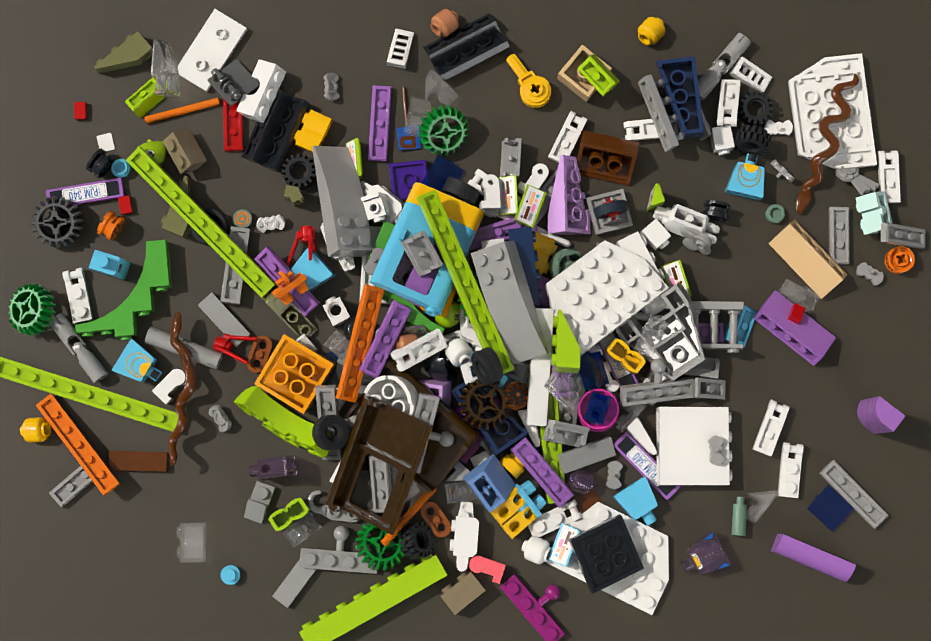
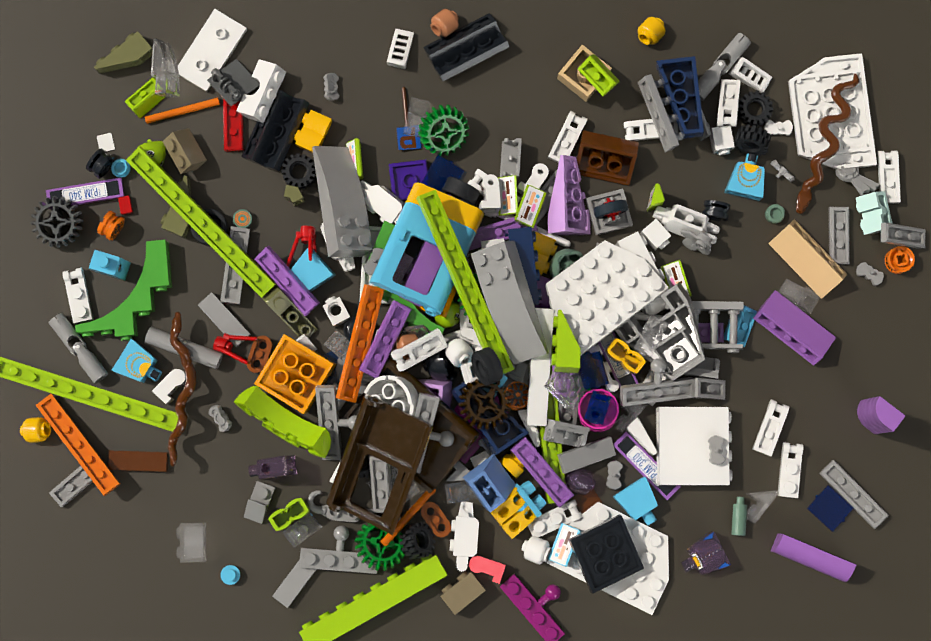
green gear [7,283,56,336] -> none
red piece [74,102,87,120] -> none
white piece [256,214,285,233] -> none
orange hips [271,271,309,305] -> none
black tyre [312,415,350,450] -> none
white brick [361,192,390,223] -> none
medium lavender tile [368,85,392,162] -> none
light grey hinge [400,230,443,277] -> none
clear slope [425,69,458,106] -> none
yellow piece [506,54,551,108] -> none
red piece [788,303,805,324] -> none

